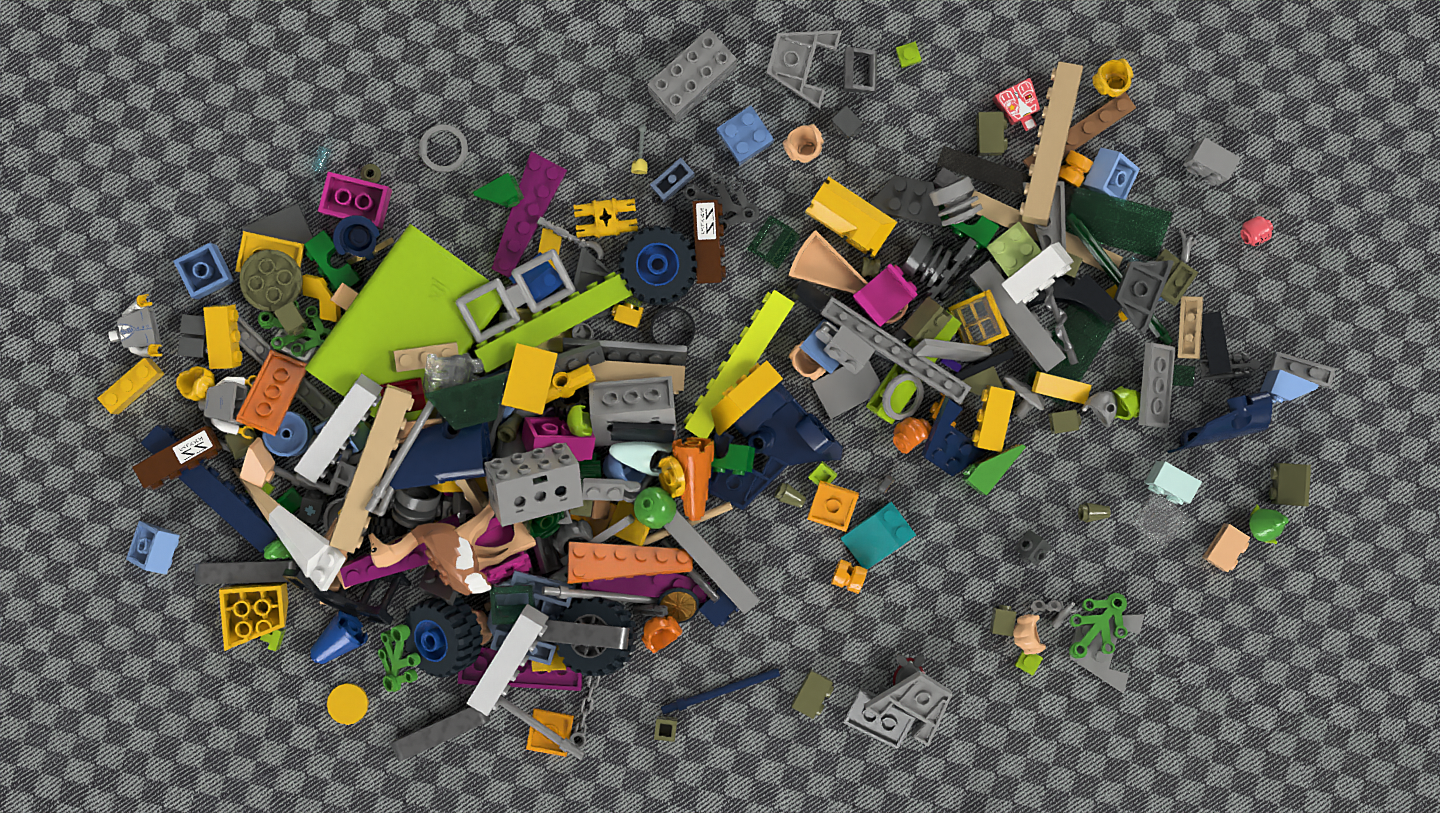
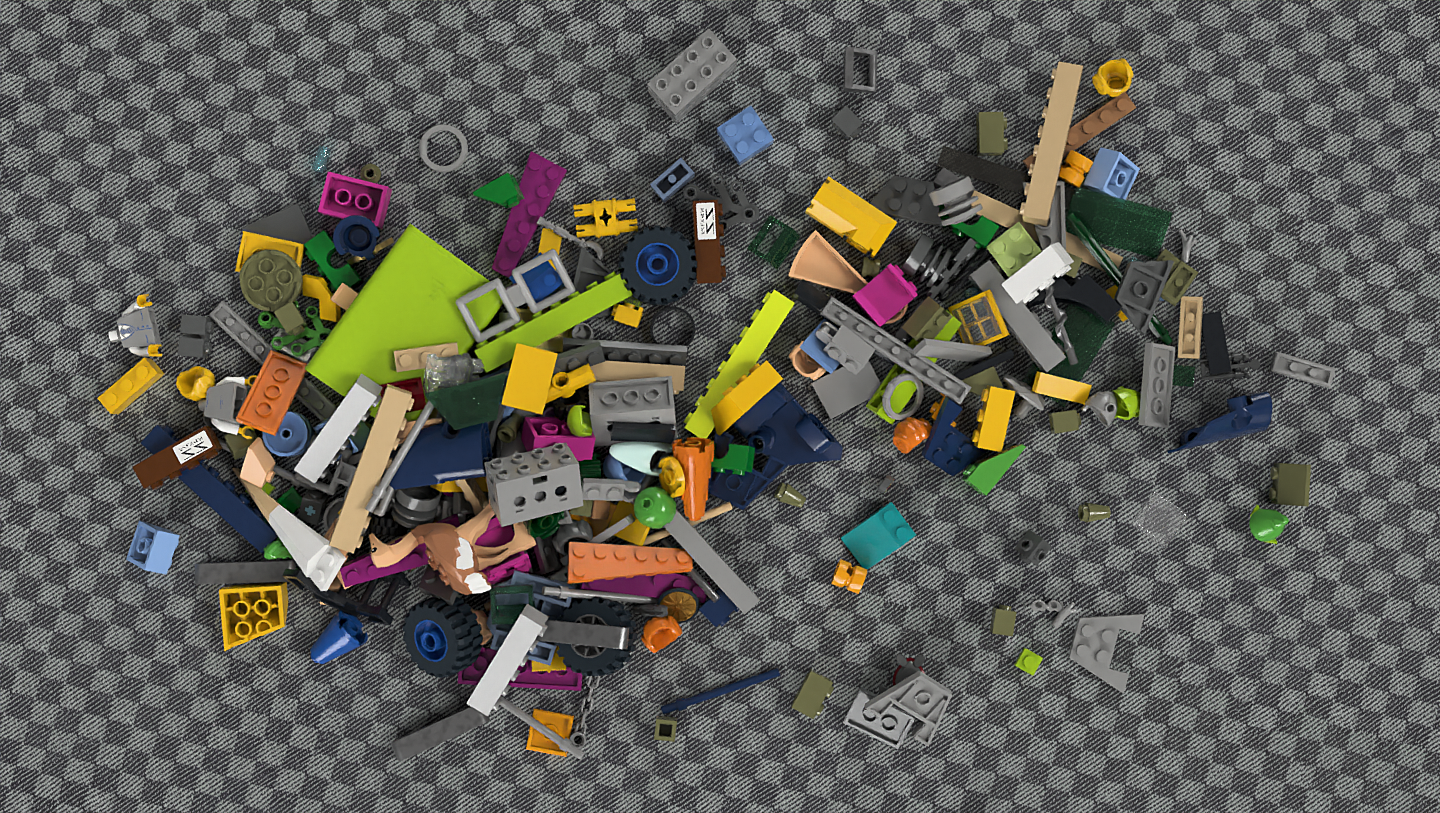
medium blue brick [173,242,235,300] -> none
yellow brick [203,304,243,369] -> none
lime tile [260,628,286,651] -> none
yellow tile [327,683,369,725] -> none
bright green plant [378,624,421,692] -> none
hinge [631,124,648,174] -> none
light grey wing [766,30,842,110] -> none
light nougat hair [782,124,824,163] -> none
light orange tile [807,480,859,532] -> none
lime plate [808,461,837,486] -> none
lime plate [895,41,922,68] -> none
dark purple tile [940,359,962,372] -> none
coral torso [992,78,1040,131] -> none
light nougat hair [1013,614,1046,655] -> none
bright green plant [1069,593,1128,659] -> none
light aqua brick [1144,461,1202,505] -> none
light grey brick [1183,137,1241,186] -> none
light nougat brick [1202,523,1250,572] -> none
coral head [1240,216,1273,246] -> none
light blue slope [1260,370,1319,404] -> none

